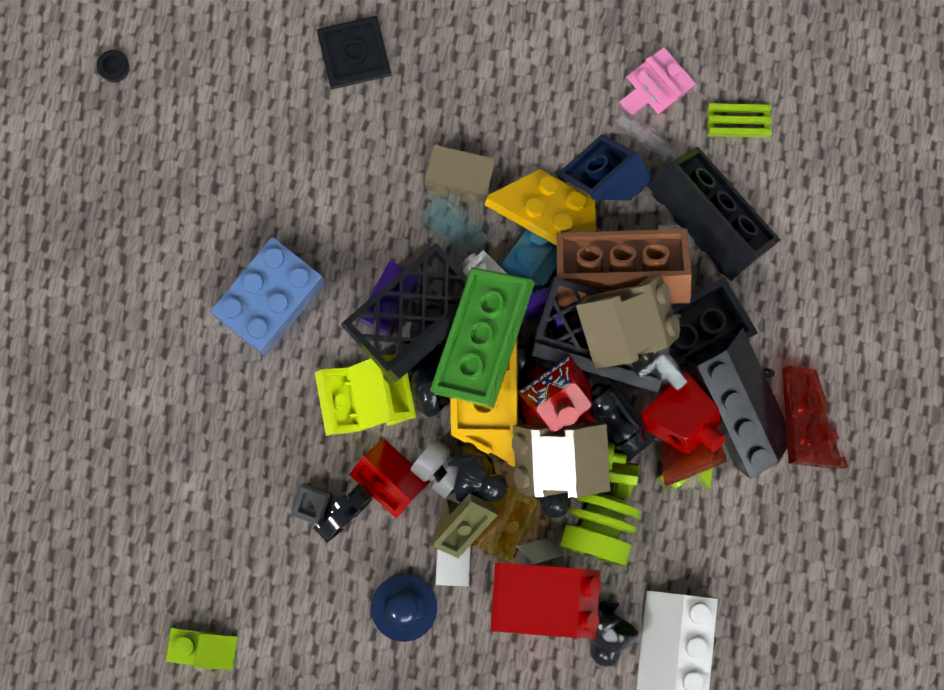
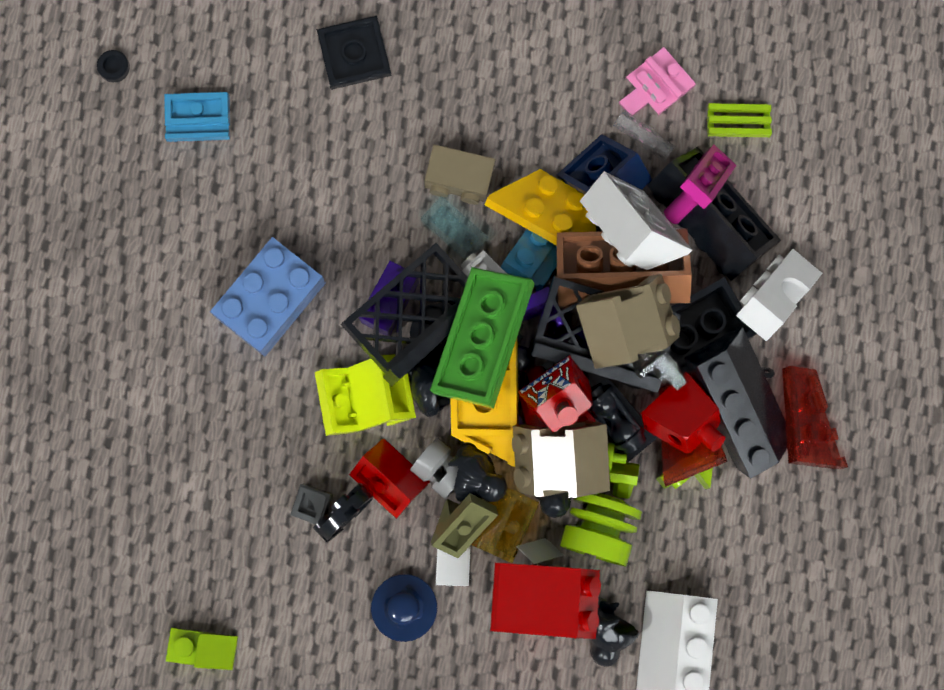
none -> dark azure plate [164,92,230,142]
none -> white slope [580,171,692,270]
none -> dark pink piece [664,144,737,224]
none -> white arch [736,249,822,341]

